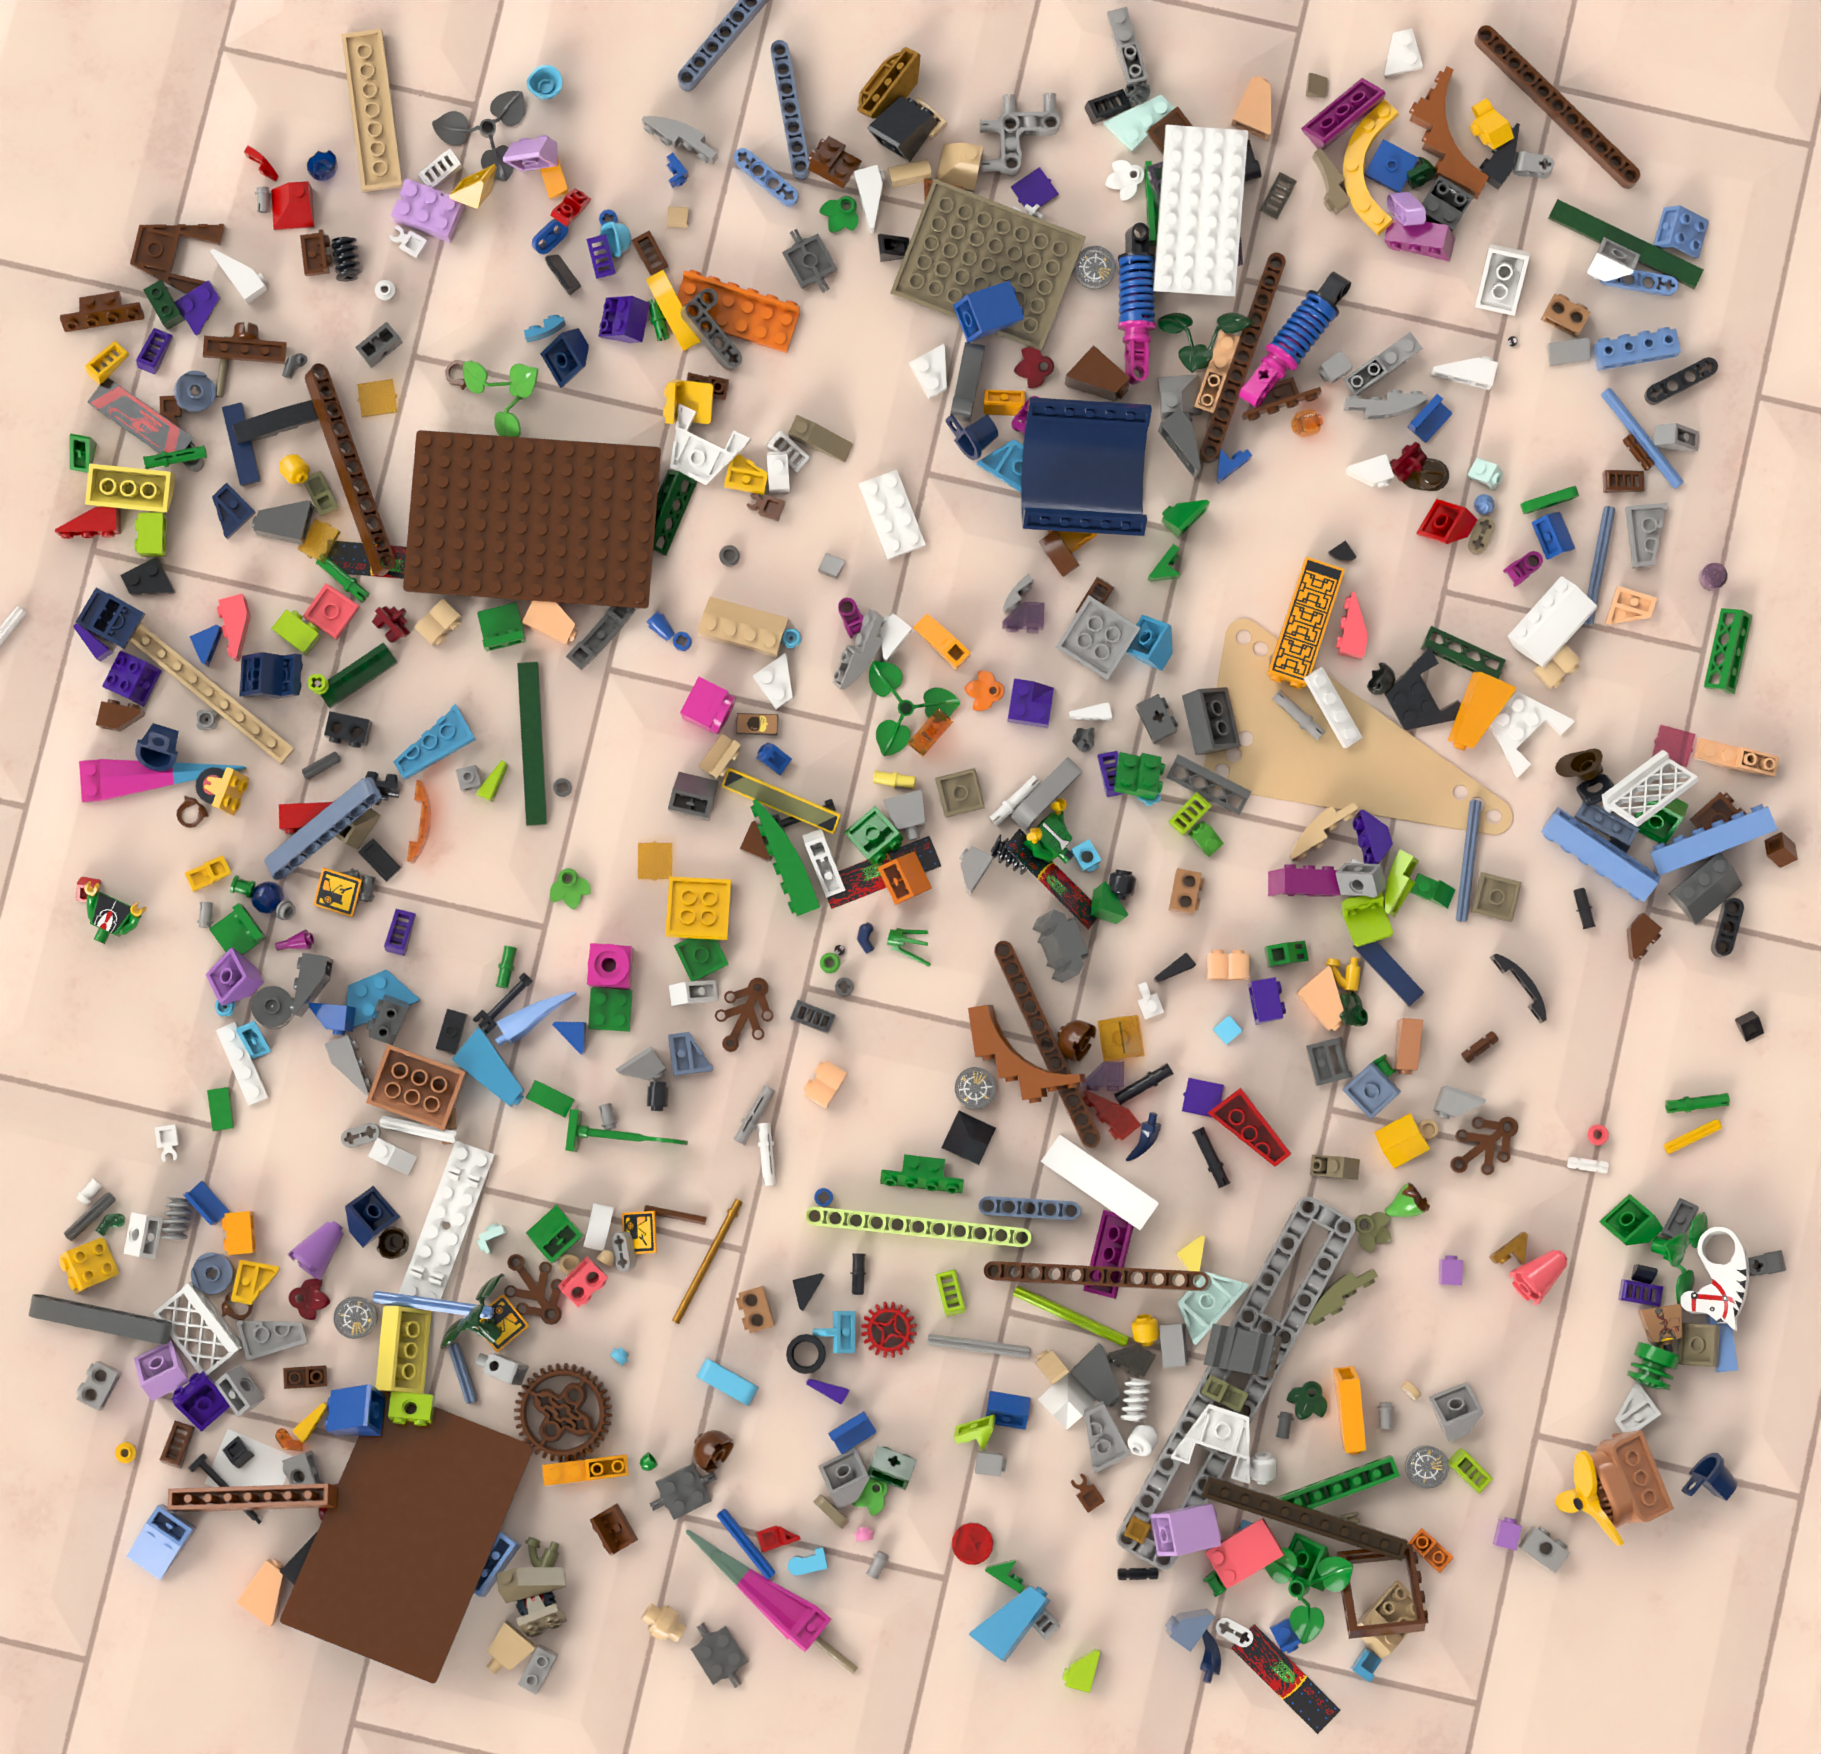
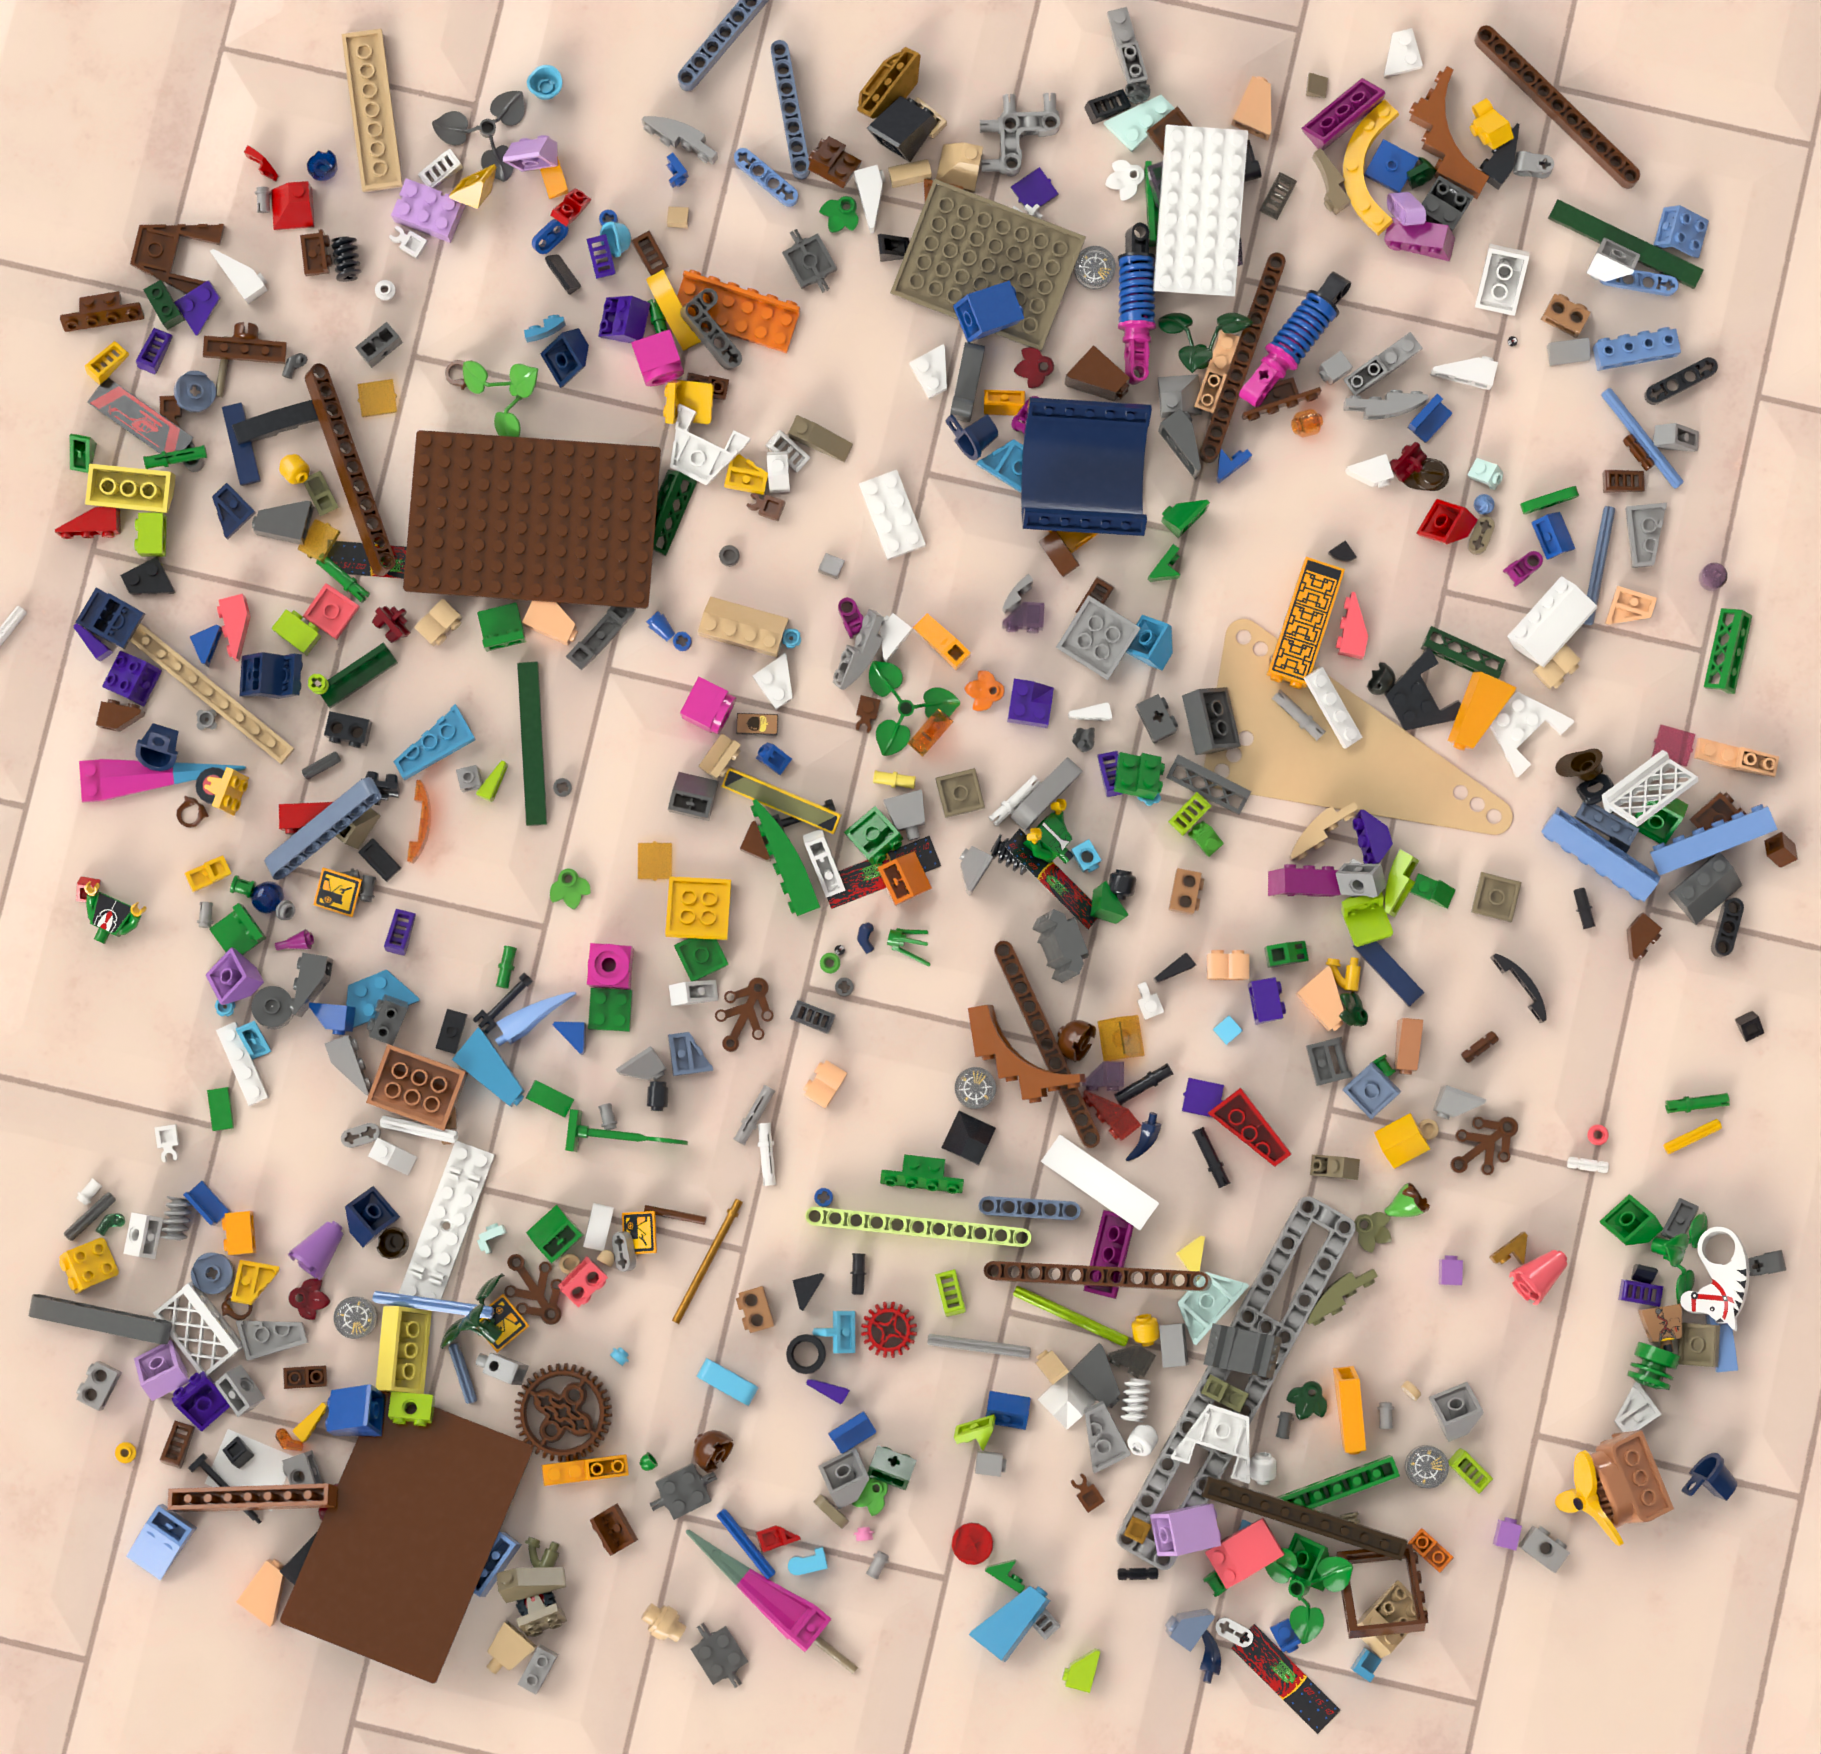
sand blue axle [1456,800,1481,922] -> none
none -> dark pink piece [631,329,684,387]
none -> reddish brown plate [856,695,881,734]

